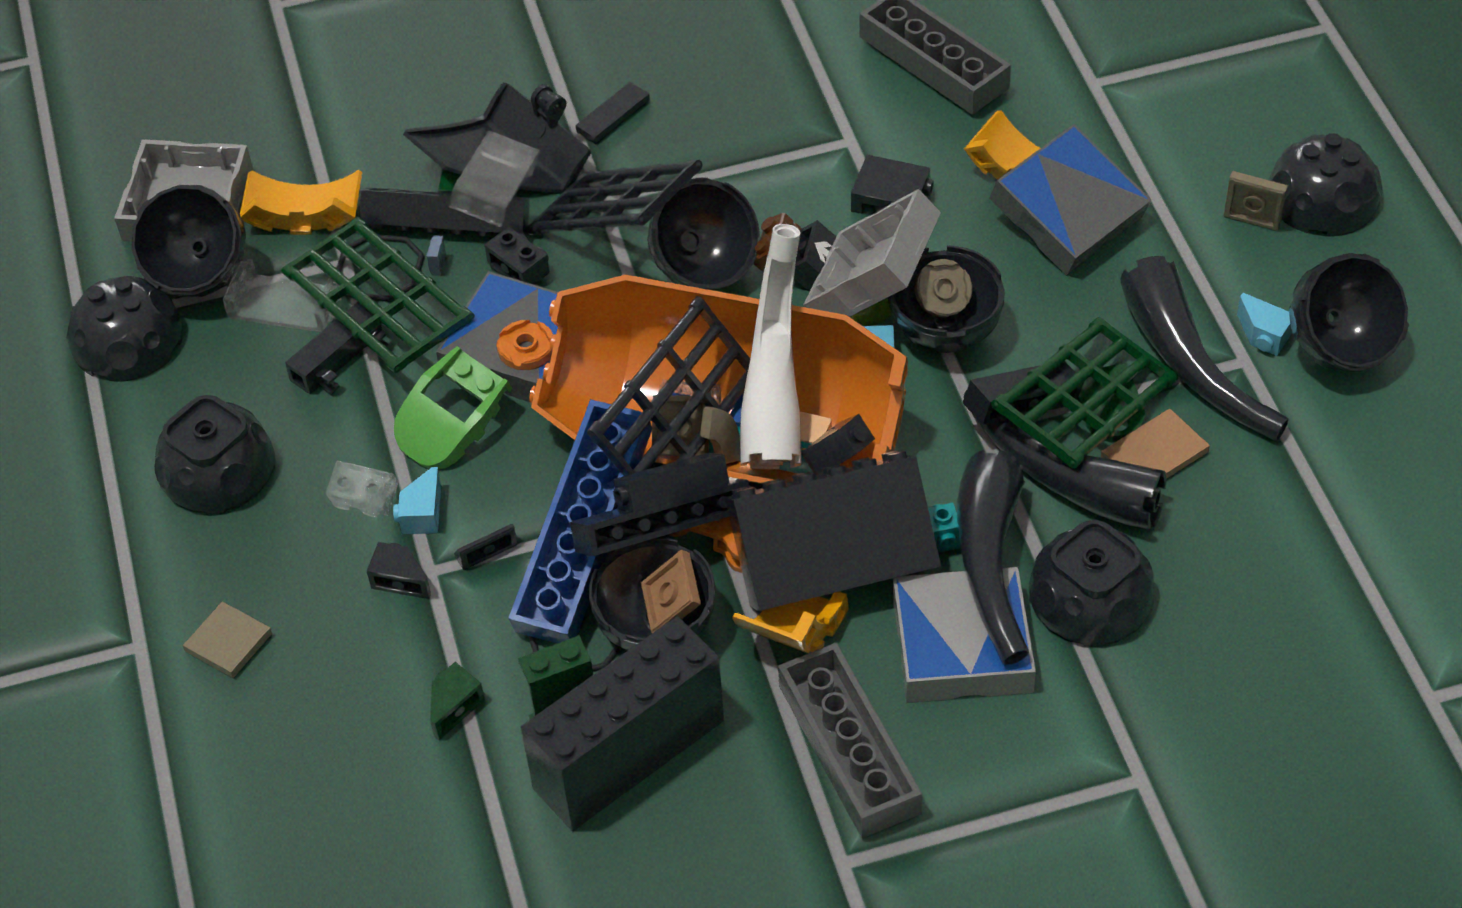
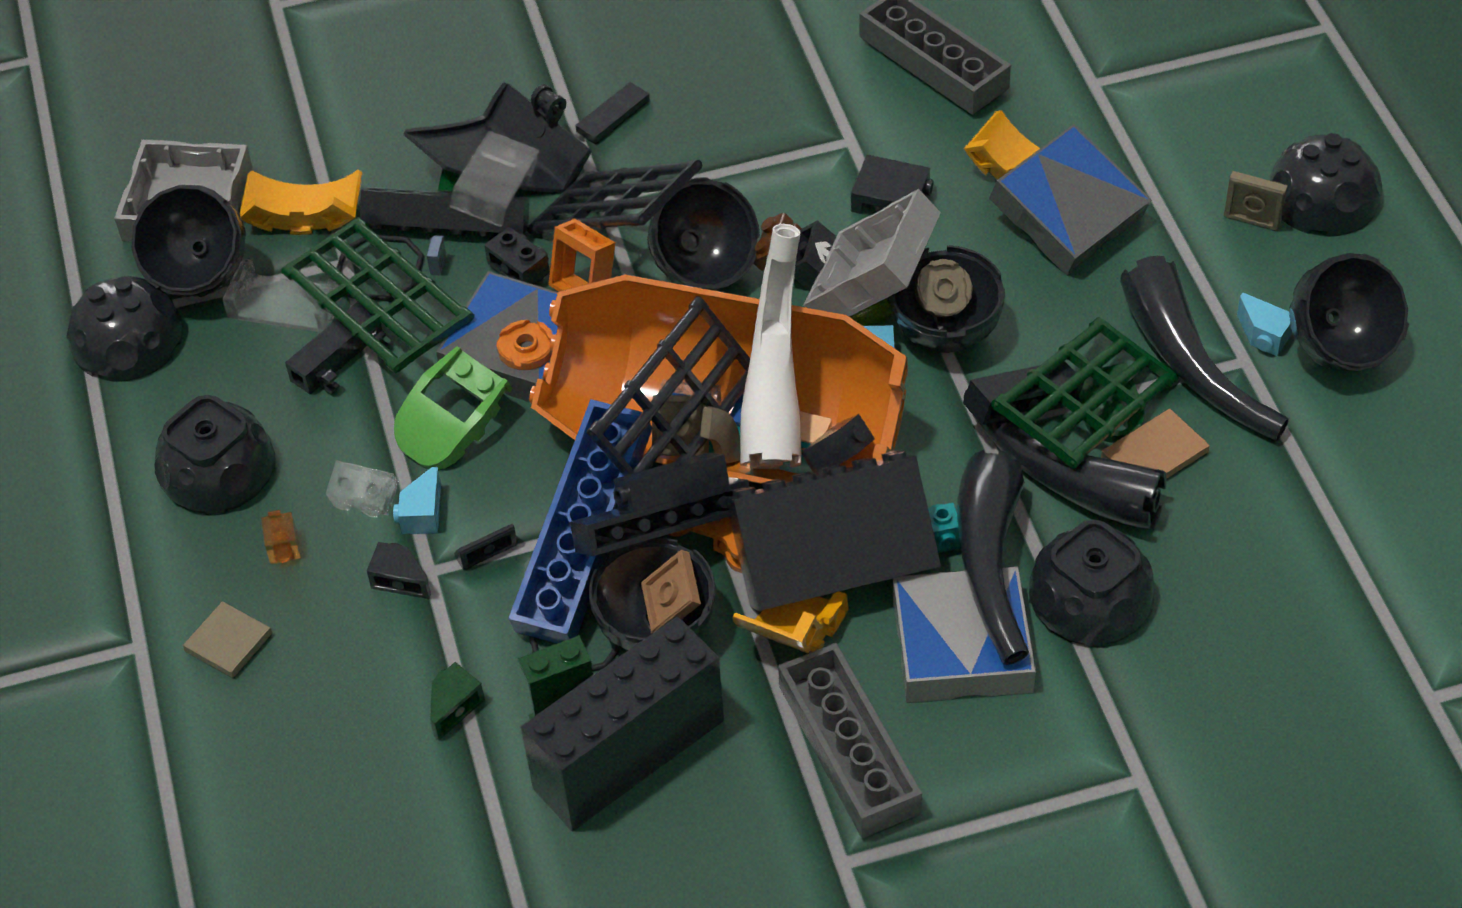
none -> clear orange brick [261,510,301,564]
none -> orange window [549,219,615,291]

